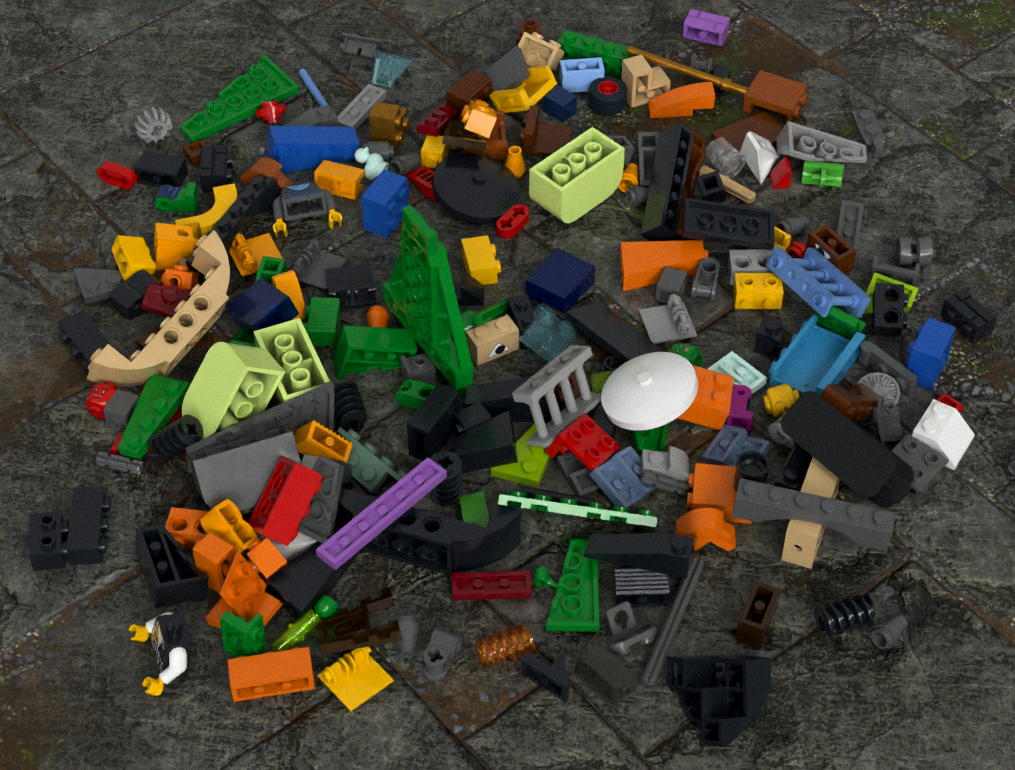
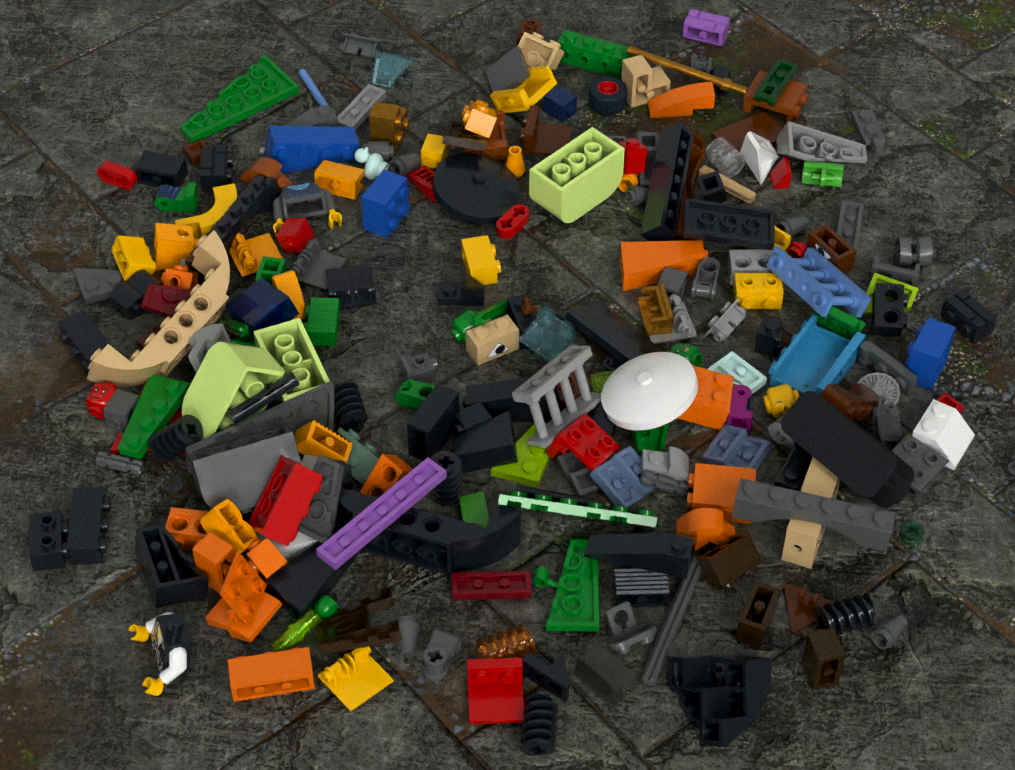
light grey gear [134,106,173,144] -> none
green bracket [220,611,266,657] -> none
red plate [255,100,287,124] -> none
green wedge [332,326,417,379] -> none
orange cone [366,306,390,328] -> none
green wing [382,205,474,400] -> none
dark red plate [417,104,459,137] -> none
reddish brown brick [446,69,493,112] -> none
clear blue brick [525,248,595,313] -> none
light blue brick [559,57,605,93] -> none
black wheel [733,450,770,492] -> none
none -> light grey brick [188,323,231,373]
none -> green axle [217,316,250,338]
none -> black pin [227,371,300,425]
none -> red brick [276,218,314,253]
none -> orange brick [359,454,413,497]
none -> red bracket [467,657,524,724]
none -> black piece [519,693,559,756]
none -> reddish brown rock [521,297,538,316]
none -> red brick [617,138,648,175]
none -> pearl gold hinge [637,283,673,336]
none -> dark brown brick [697,534,763,589]
none -> light grey hinge [704,297,746,342]
none -> dark green plate [754,59,798,107]
none -> reddish brown piece [784,584,833,634]
none -> dark brown brick [801,628,845,690]
none -> clear green bush [900,521,925,547]

